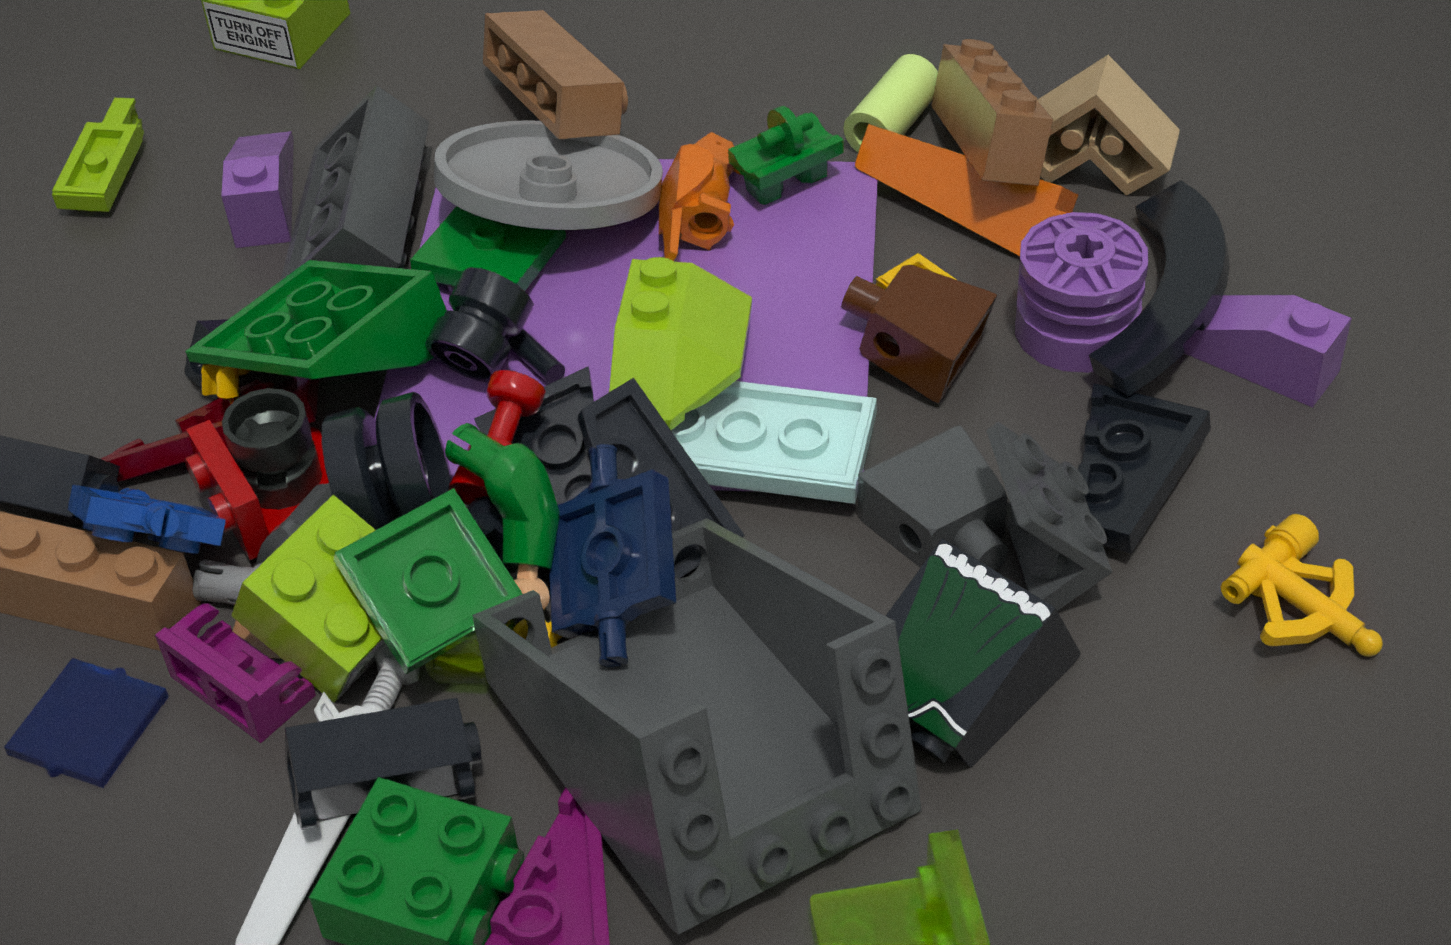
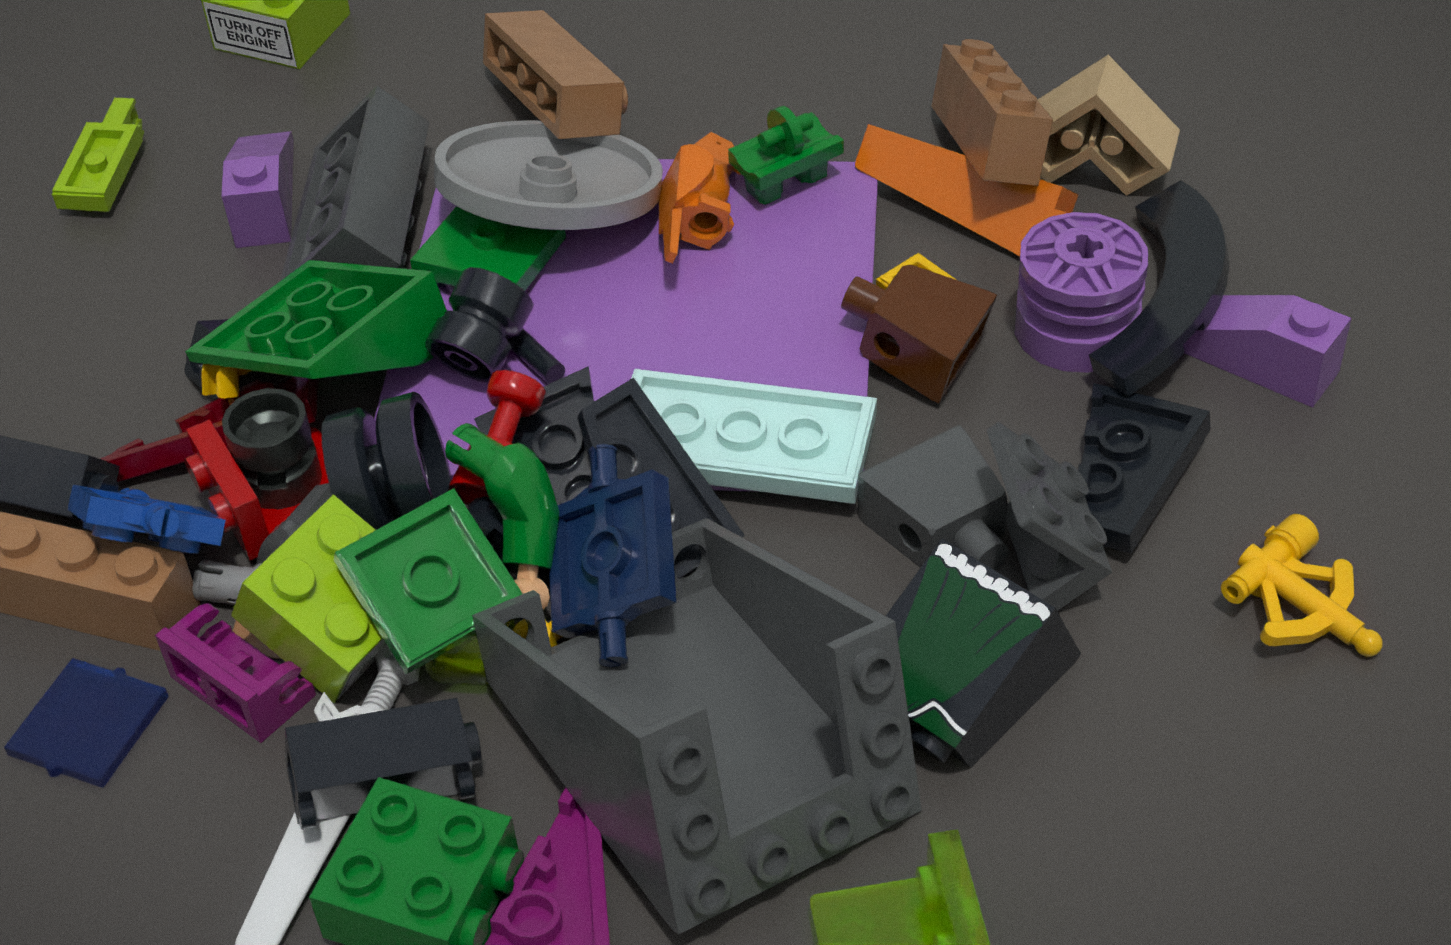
lime wedge [609,257,752,430] -> none
yellowish green brick [844,54,938,152] -> none

